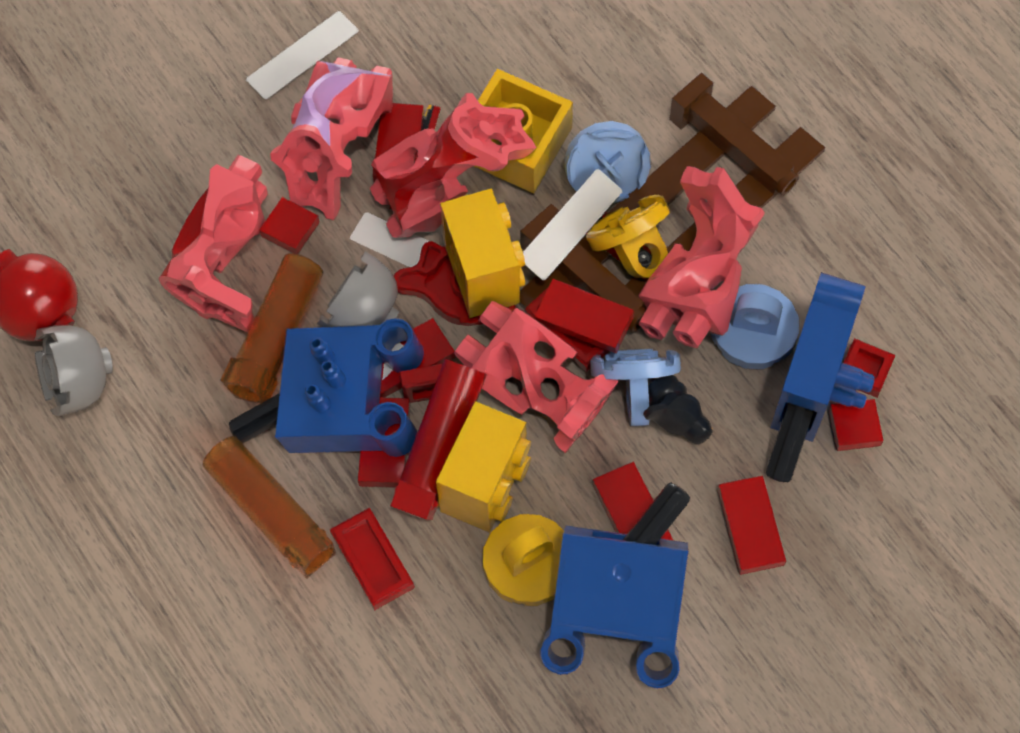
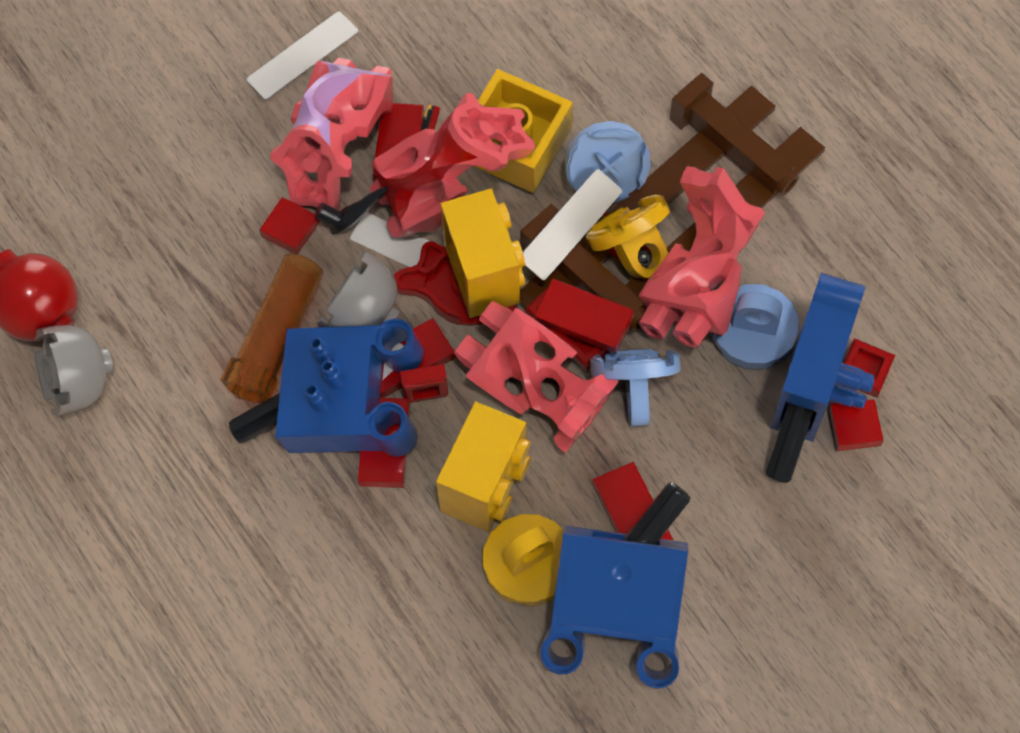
coral hips [159,155,268,333] -> none
clear orange piece [202,436,336,579] -> none
red tile [329,507,415,611] -> none
red piece [390,359,487,520] -> none
black animal [643,375,713,444] -> none
red tile [717,475,786,575] -> none
none -> black bar [315,186,389,235]

